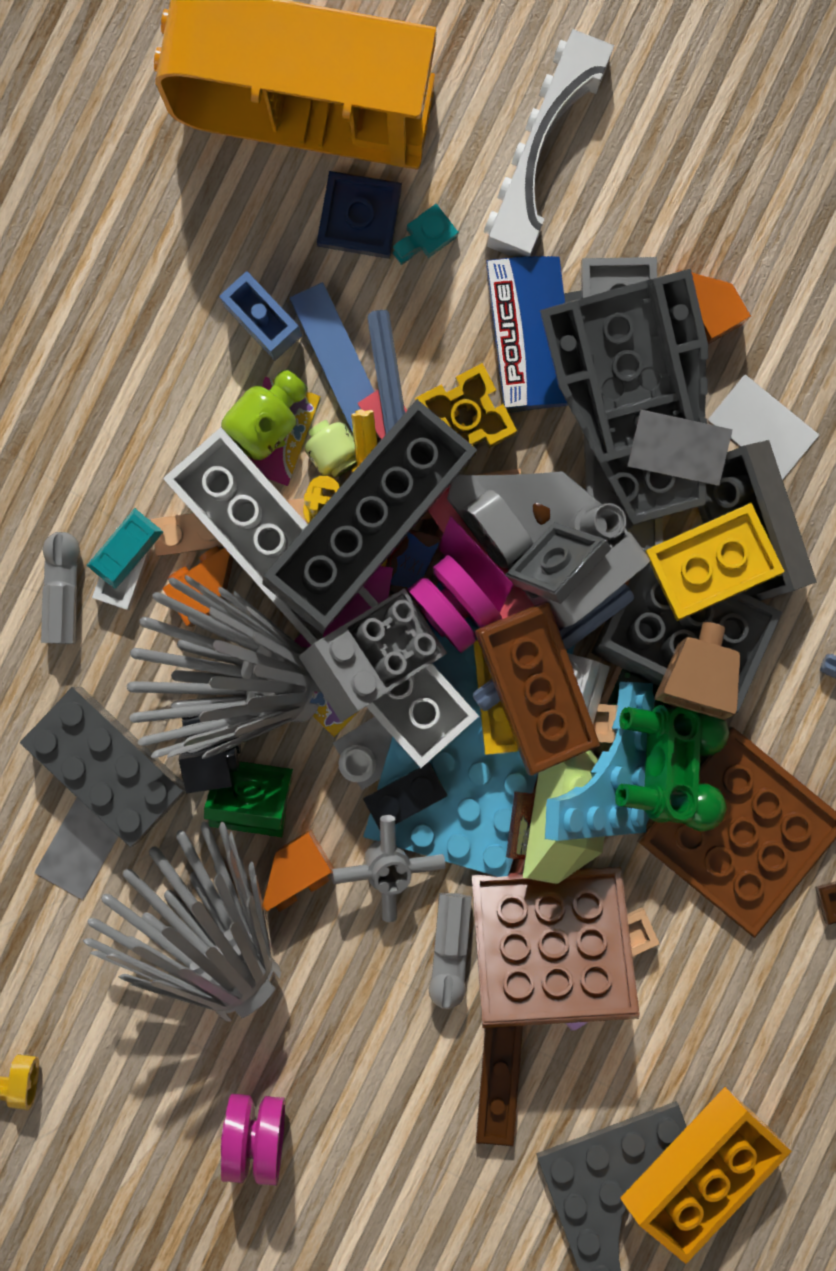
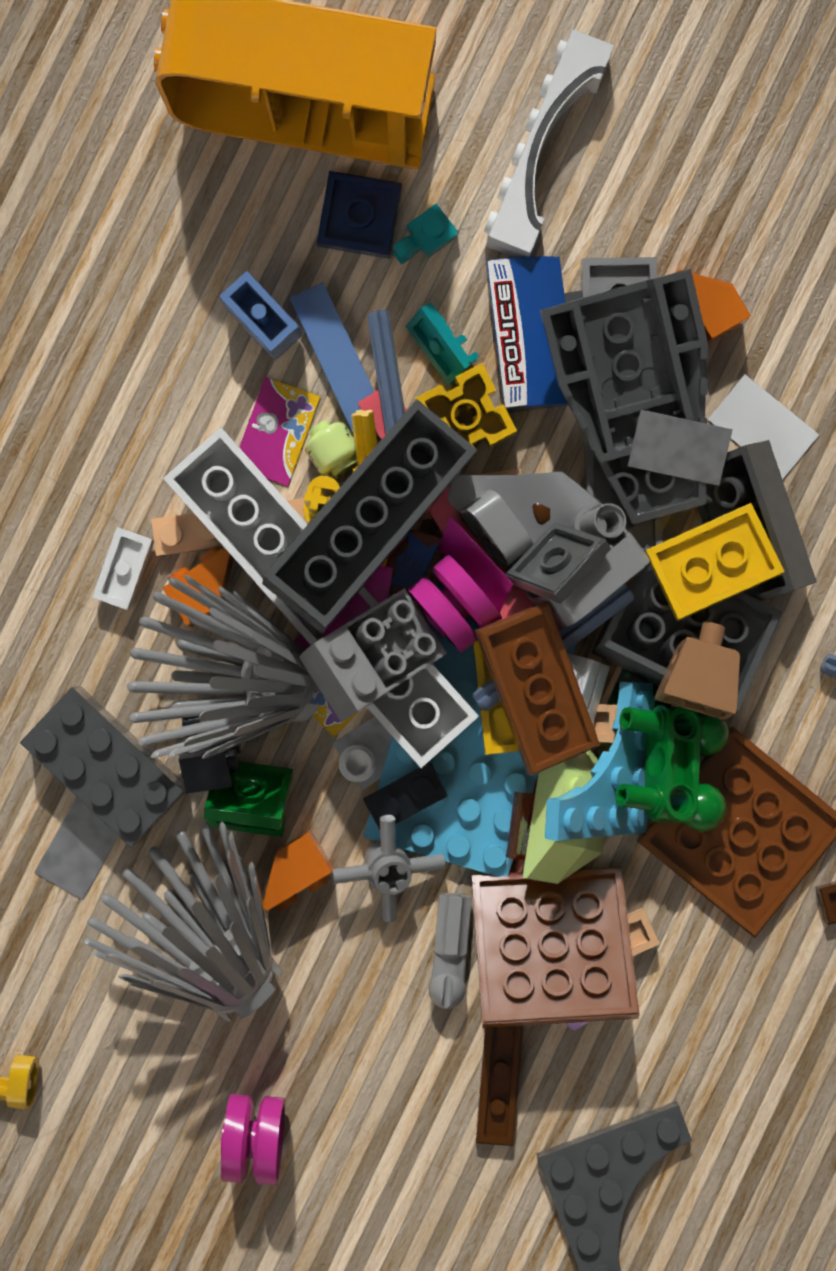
light grey piece [41,532,80,644] -> none
teal tile [86,508,164,590] -> none
lime piece [221,370,308,460] -> none
light orange brick [620,1087,792,1264] -> none
none -> teal plate [405,302,479,386]

